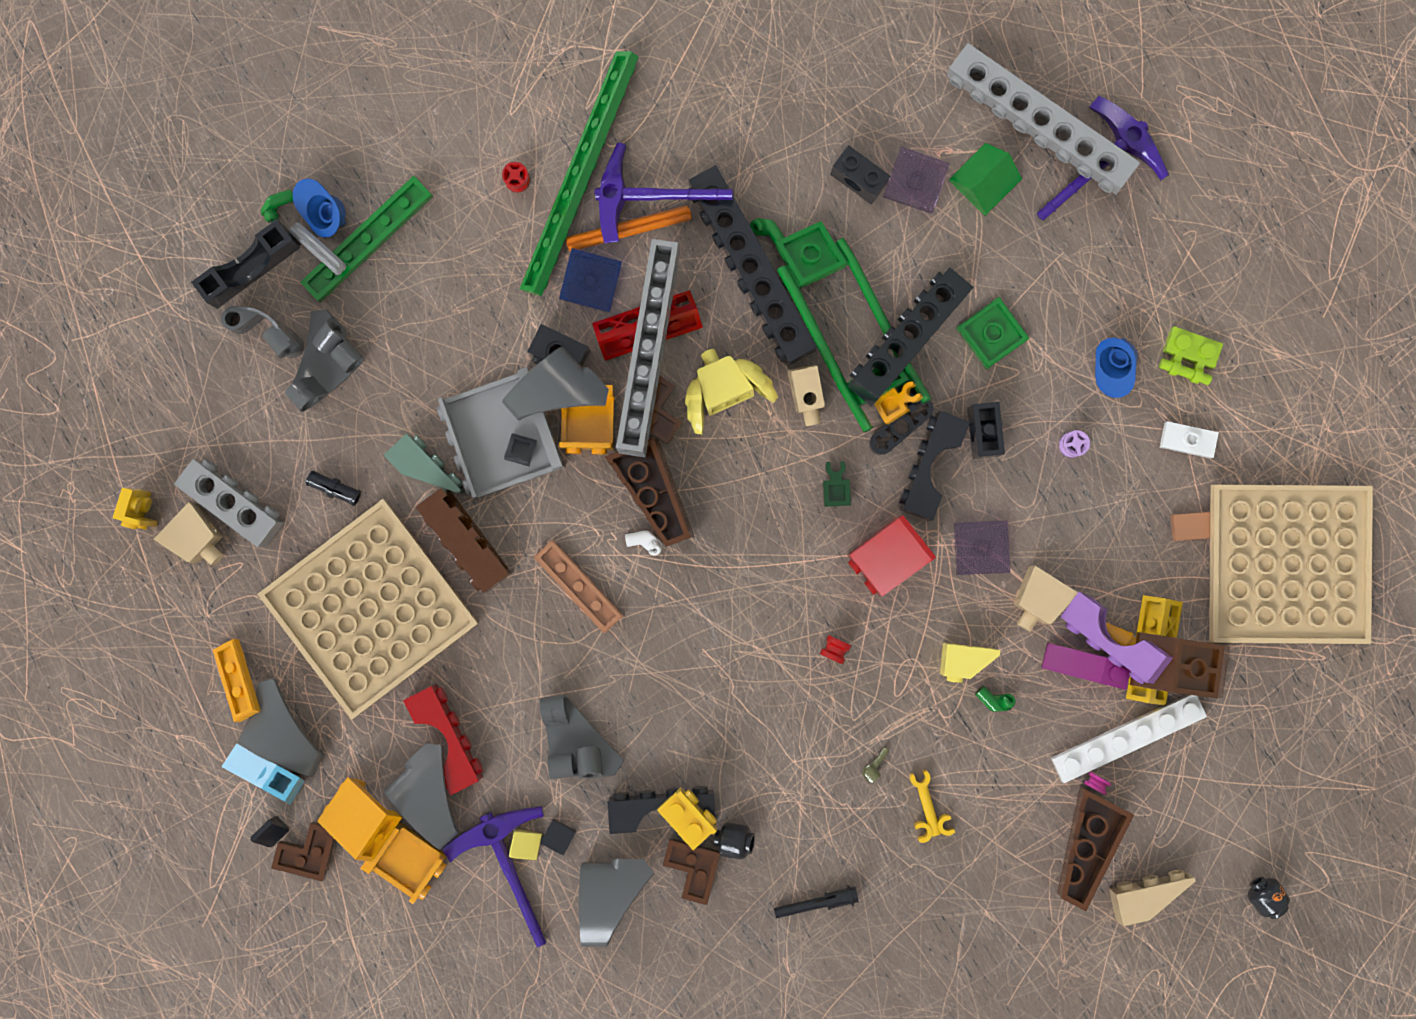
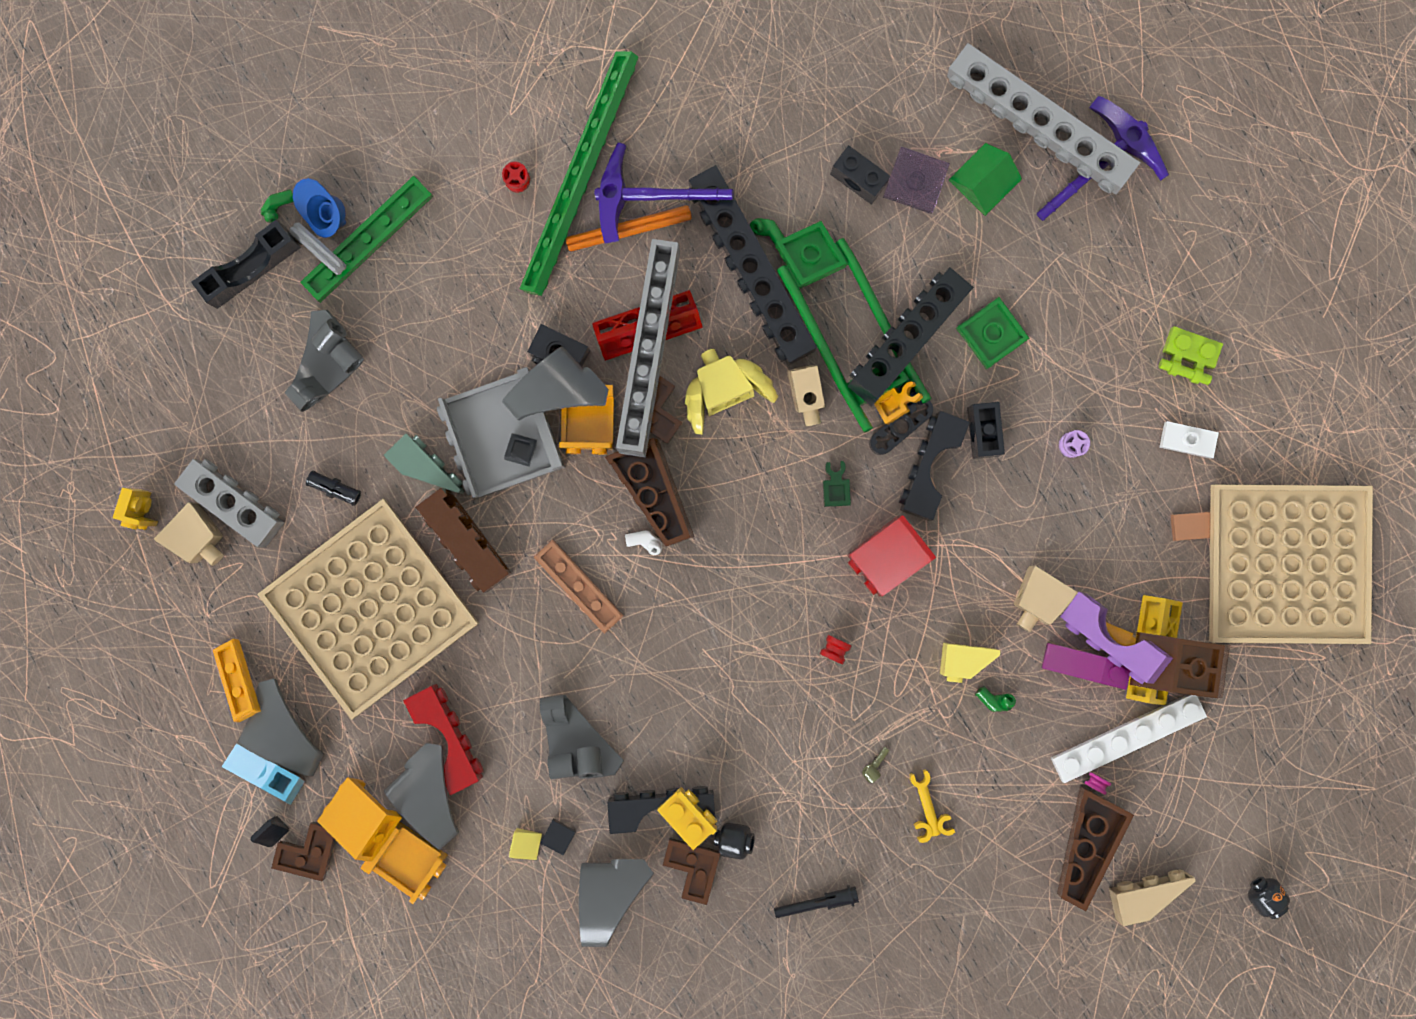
dark grey panel [221,306,304,358] -> none
dark purple piece [442,806,546,947] -> none
clear blue plate [559,248,622,313] -> none
clear purple plate [954,520,1010,575] -> none
blue piece [1095,337,1138,398] -> none

